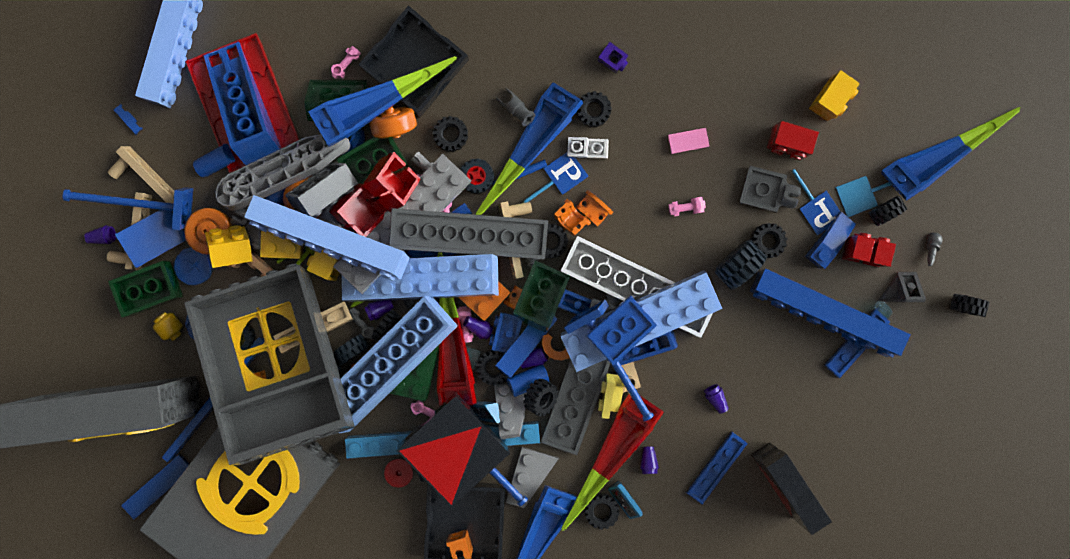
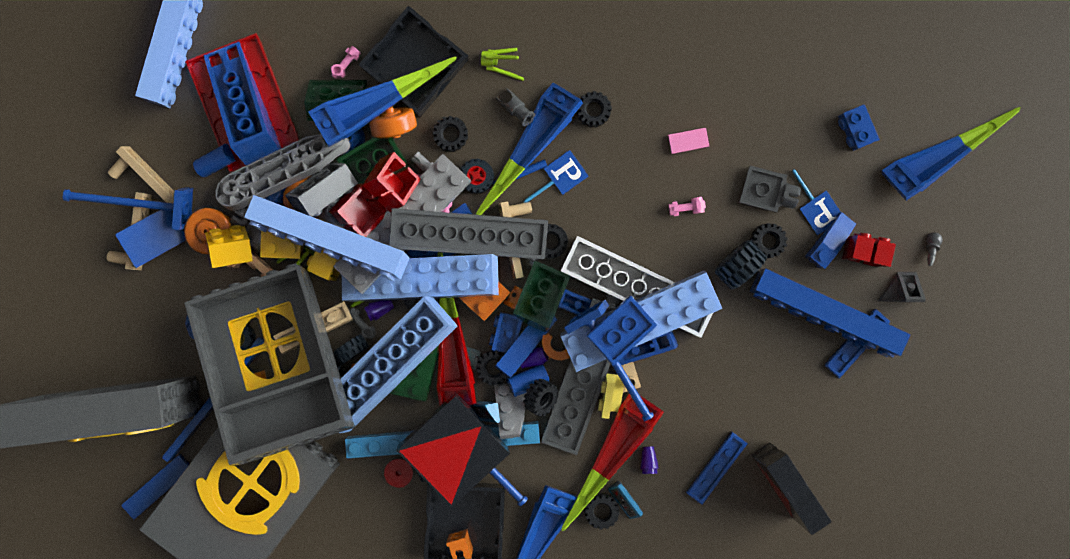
dark purple cone [84,225,116,244] -> none
dark green brick [108,261,183,318] -> none
blue piece [114,104,143,135] -> none
yellow head [153,312,183,341] -> none
blue tile [174,247,213,285] -> none
black tyre [371,310,403,342] -> none
bright pink bar [410,400,435,417] -> none
bright pink bar [457,306,474,343] -> none
dark purple cone [463,316,493,340] -> none
light grey wing [506,447,559,508] -> none
orange piece [554,199,591,236] -> none
white slope [567,137,609,159] -> none
orange piece [576,190,613,227] -> none
dark purple brick [597,42,629,73] -> none
dark purple cone [704,384,729,414] -> none
red piece [767,121,819,161] -> none
yellow brick [809,70,860,121] -> none
dark azure piece [836,176,891,217] -> none
black tyre [868,195,907,227] -> none
clear light blue tile [874,301,893,319] -> none
black tyre [950,294,990,317] -> none
none -> lime plant [481,48,524,81]
none -> blue brick [838,104,880,151]

